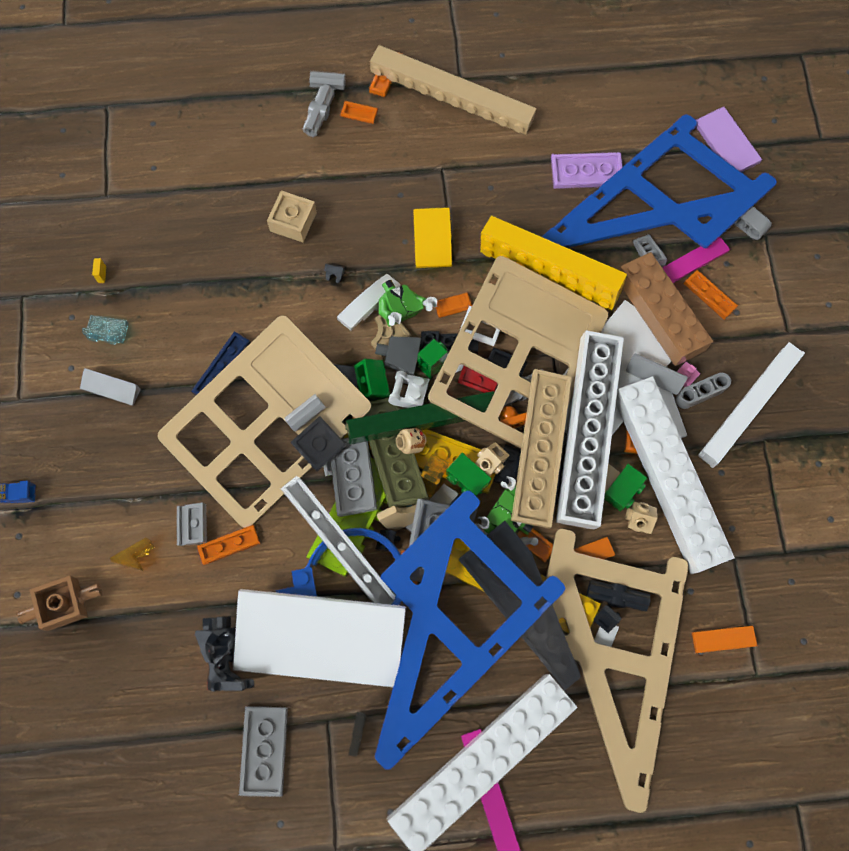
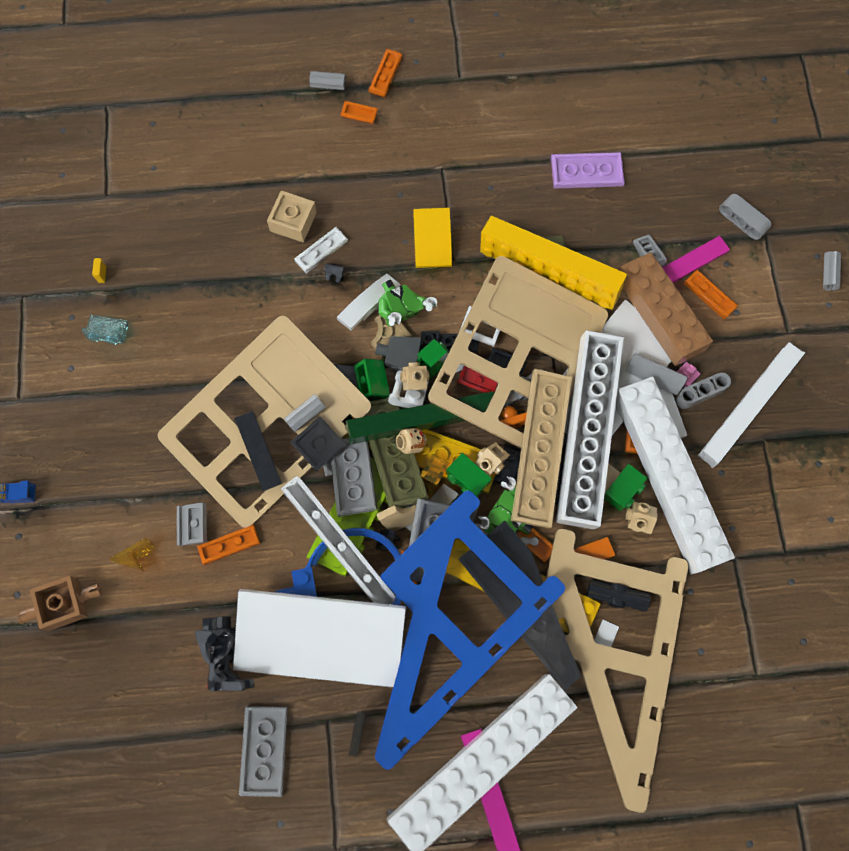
slope [80,368,140,406] -> none
dark blue tile [191,331,251,395] -> none
light grey piece [303,84,335,137] -> none
tan brick [370,45,536,134] -> none
orange tile [435,292,473,318] -> none
blue piece [542,114,777,248] -> none
black tile [593,605,622,633] -> none
orange tile [692,626,757,654] -> none
lavender tile [696,107,762,172] -> none
none -> black tile [234,411,283,491]
none -> white tile [294,227,348,274]
none -> tan brick [400,362,429,390]
none -> light grey axle [823,251,841,291]

